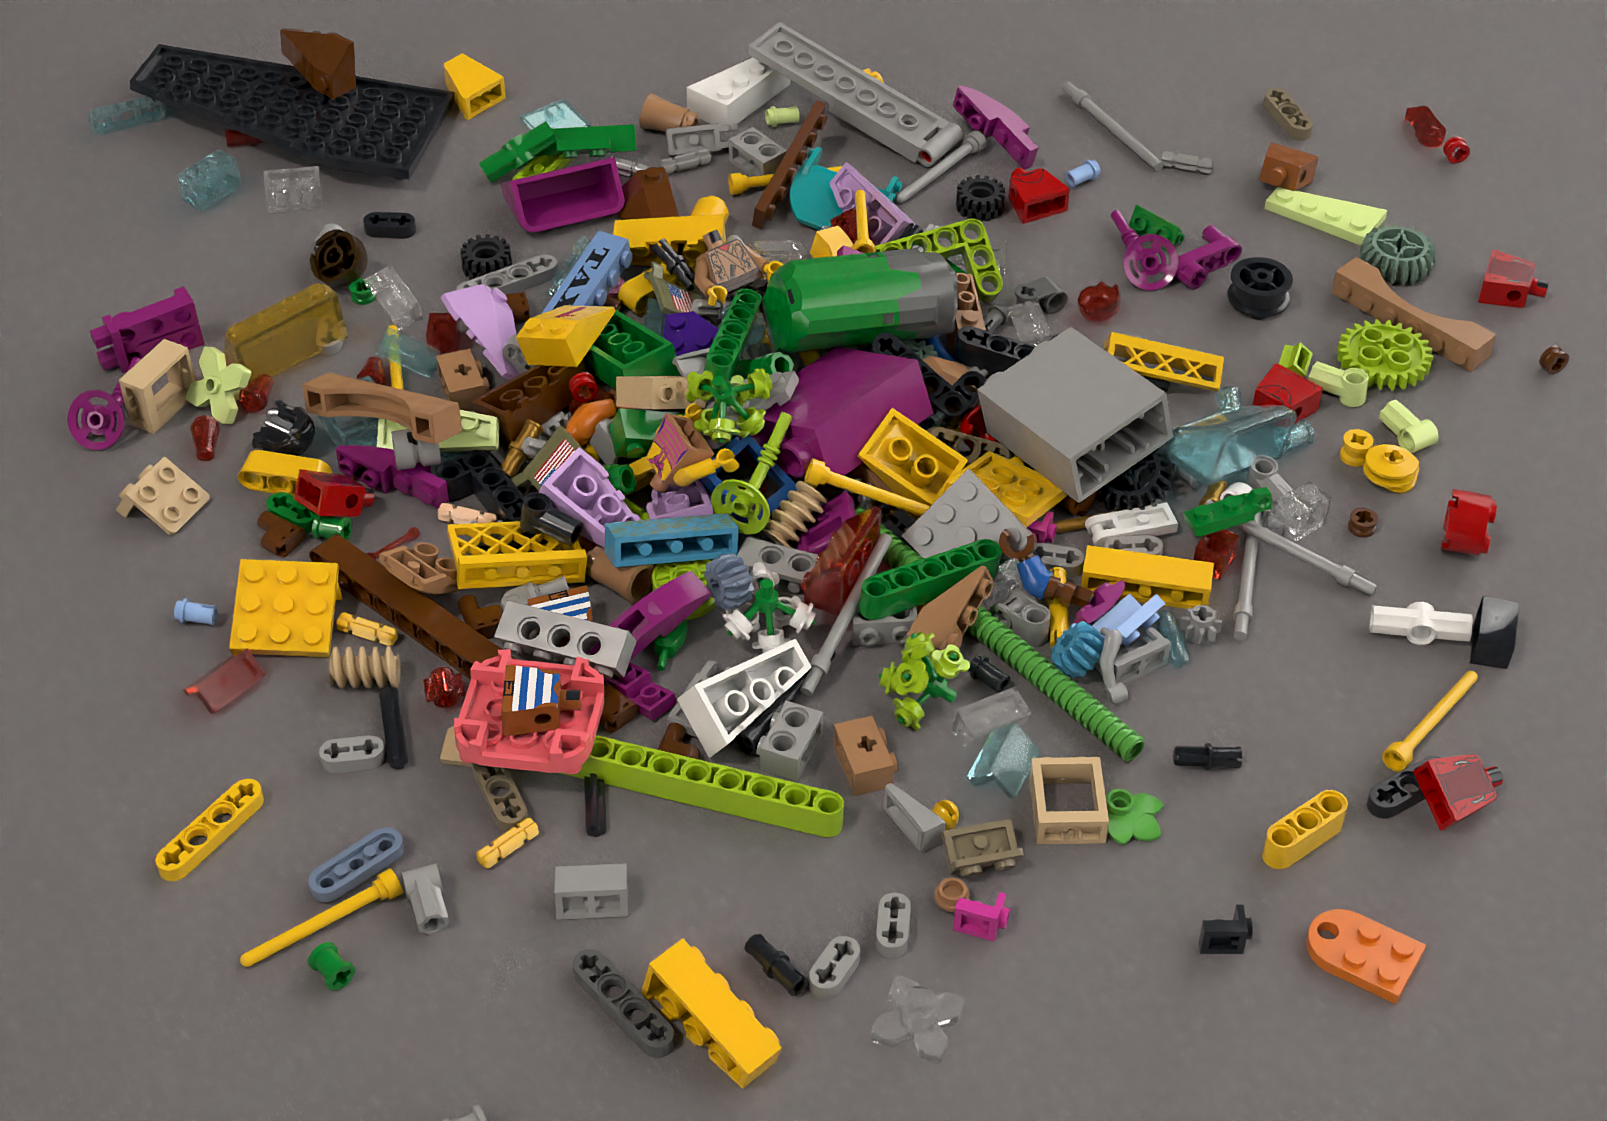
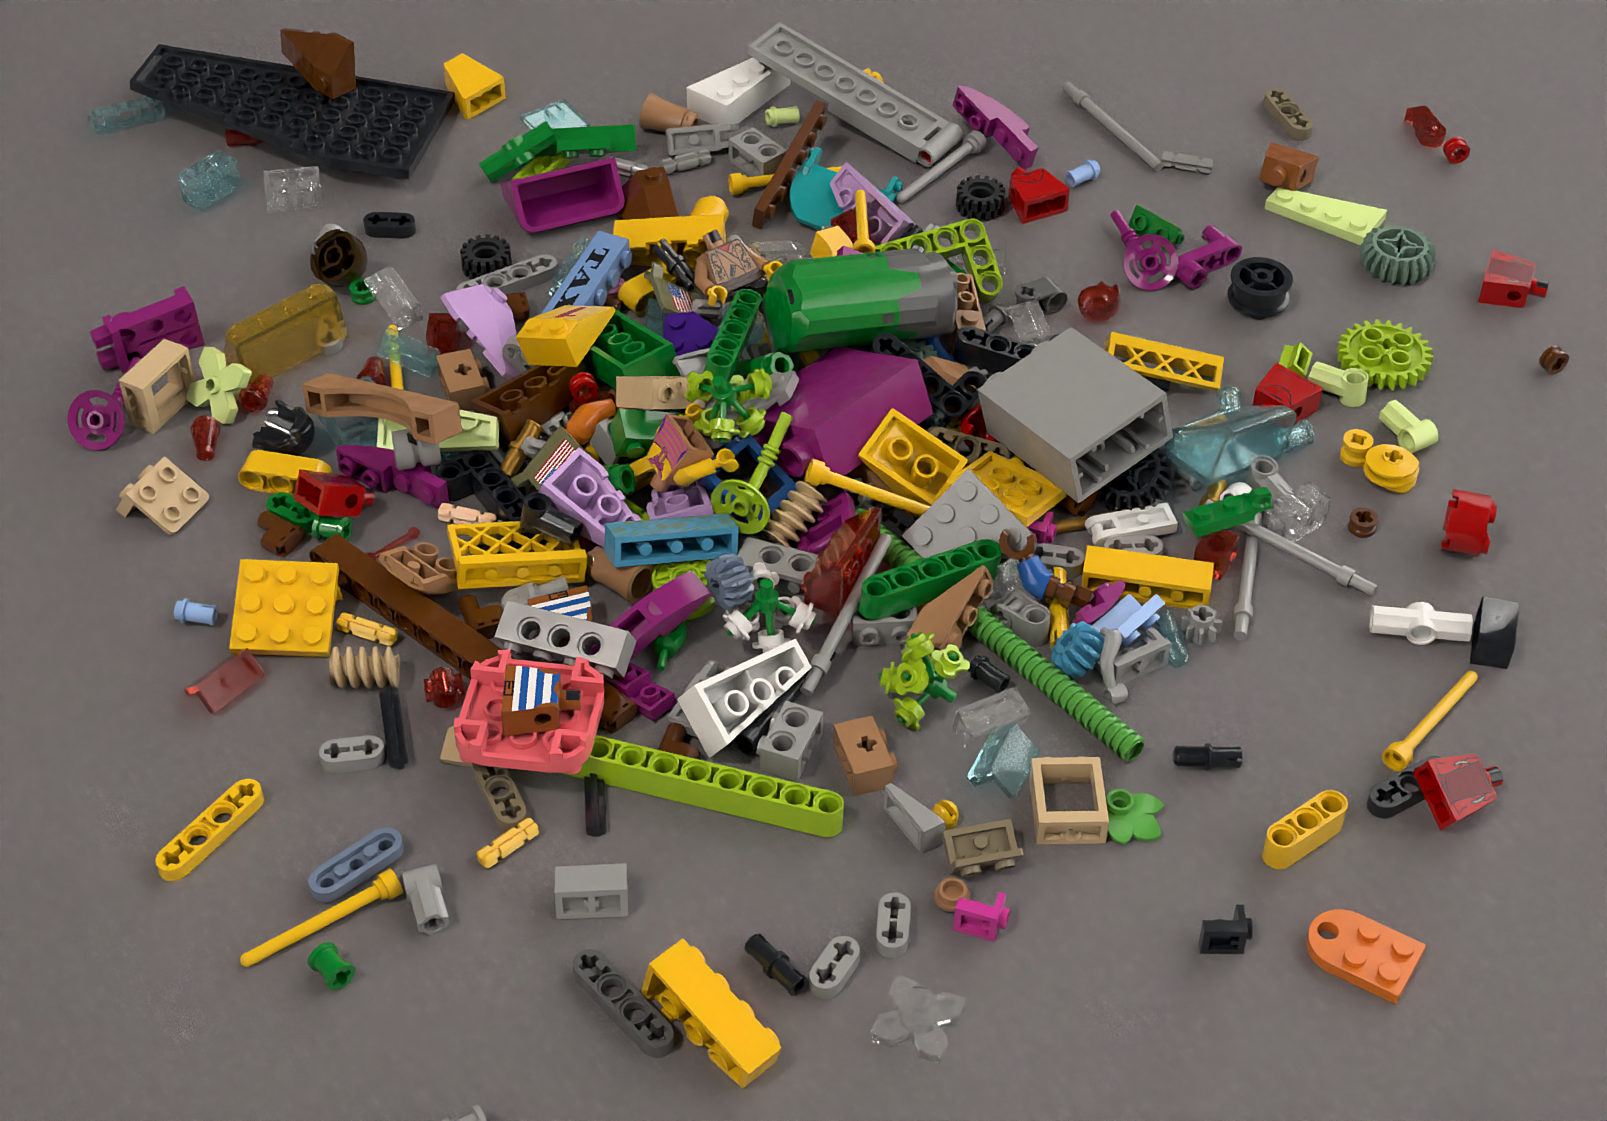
medium nougat arch [1331,257,1496,372] -> none

